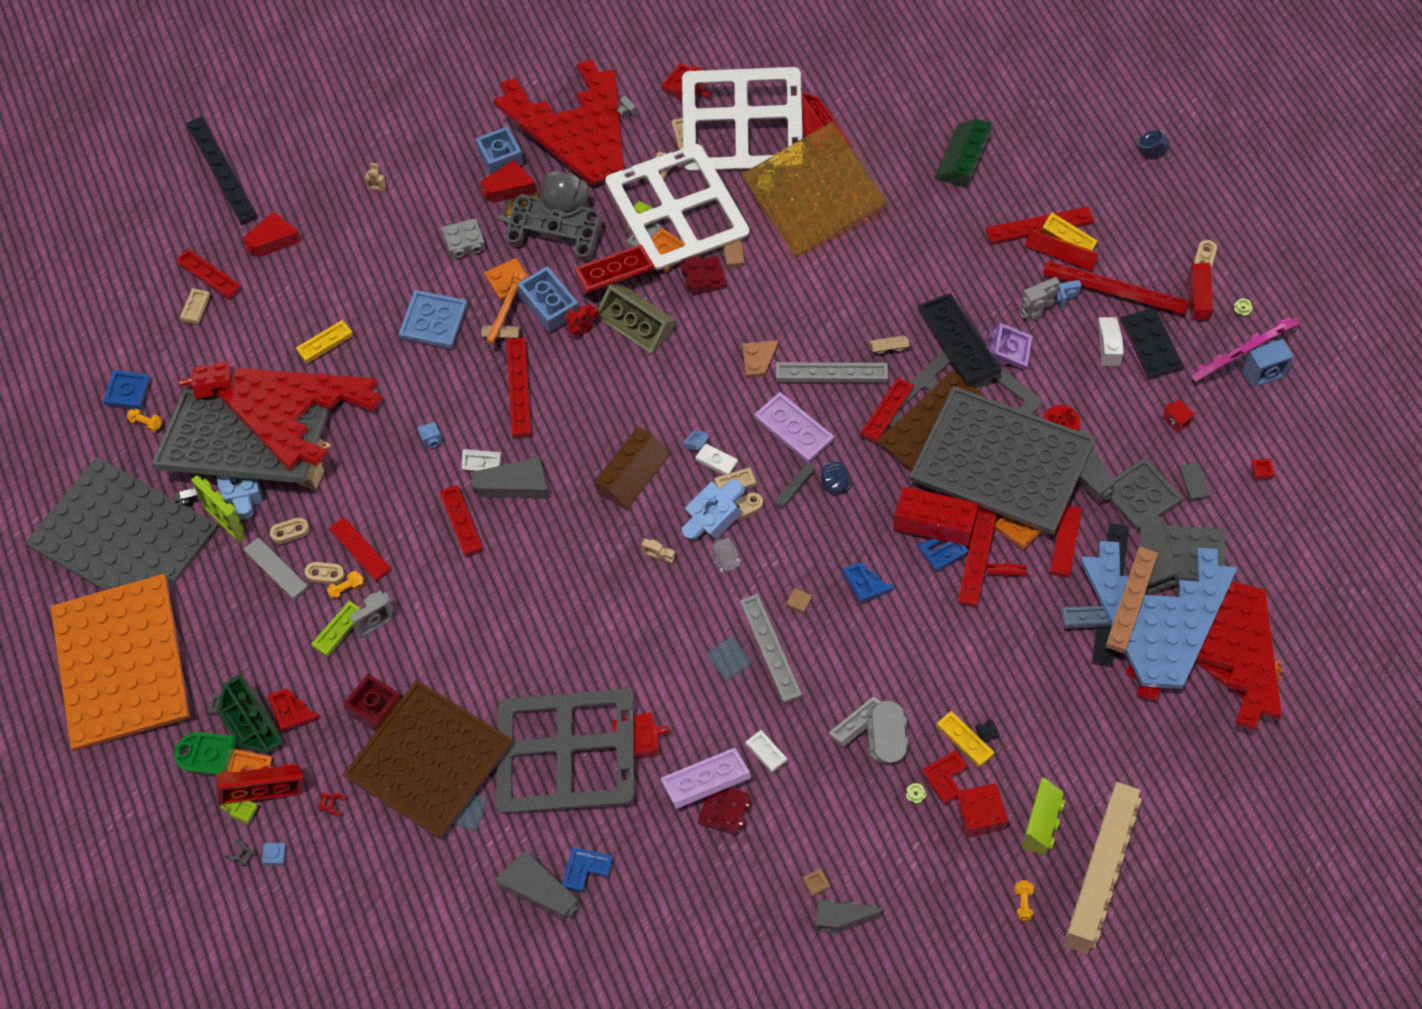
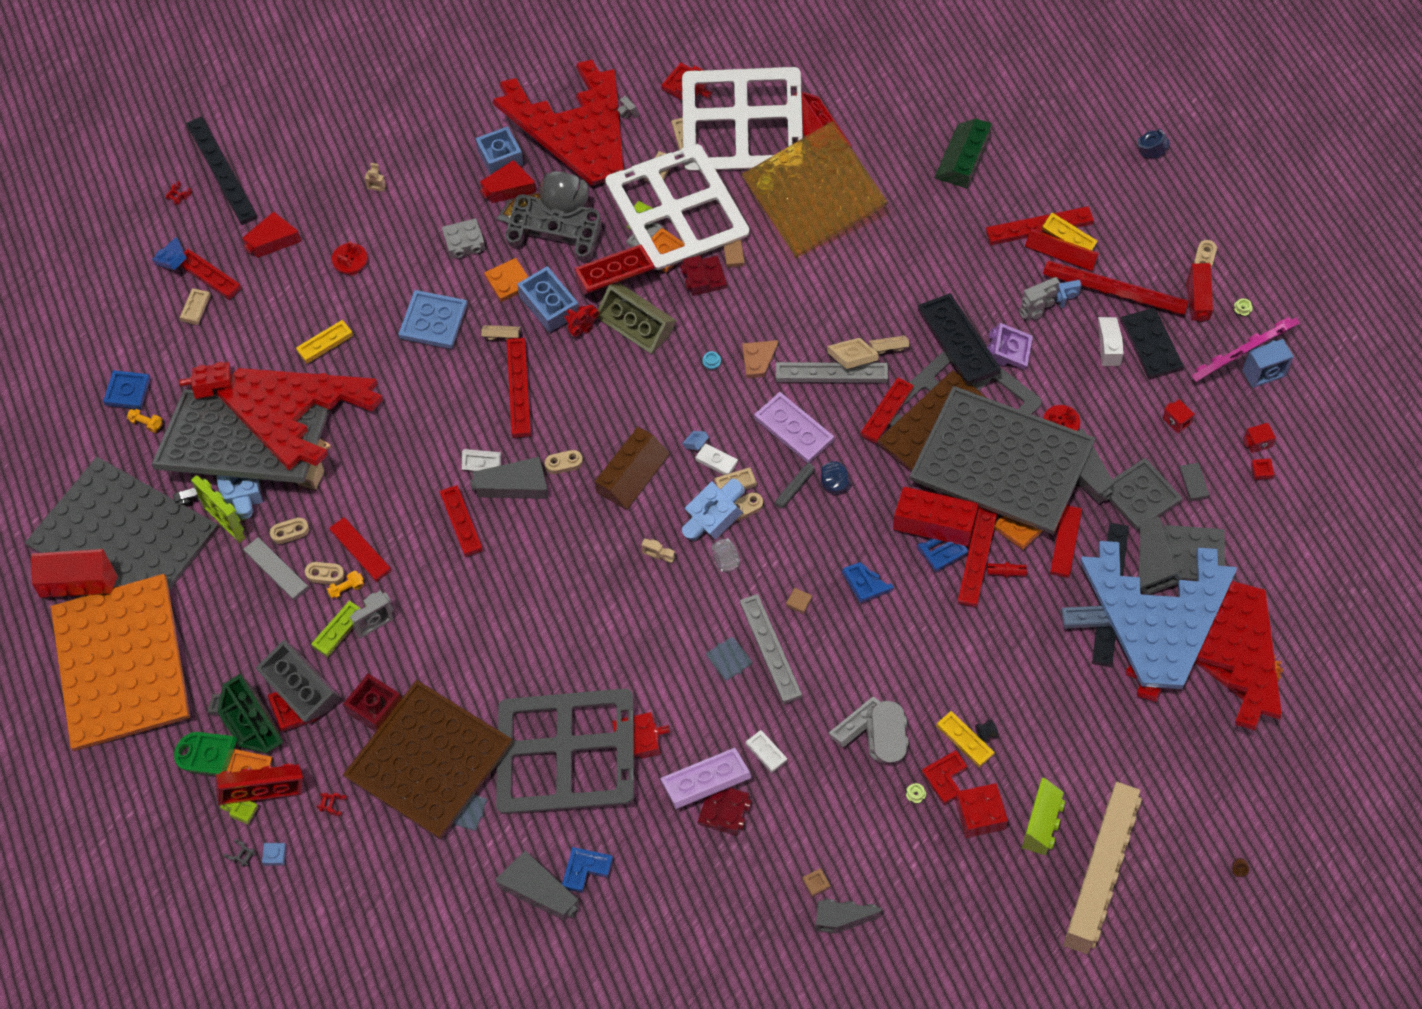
medium blue bracket [417,422,443,449] -> none
orange piece [486,272,526,344] -> none
light orange bar [1014,880,1034,921] -> none
nougat plate [1105,546,1158,653] -> none
none -> red slope [31,549,118,598]
none -> blue wing [152,237,186,270]
none -> red piece [166,181,192,205]
none -> dark grey slope [256,640,342,723]
none -> red plate [332,241,368,276]
none -> tan plate [545,450,583,474]
none -> medium azure plate [702,351,721,369]
none -> tan plate [827,338,879,369]
none -> reddish brown hinge [1232,858,1249,877]
none -> red brick [1243,422,1276,454]

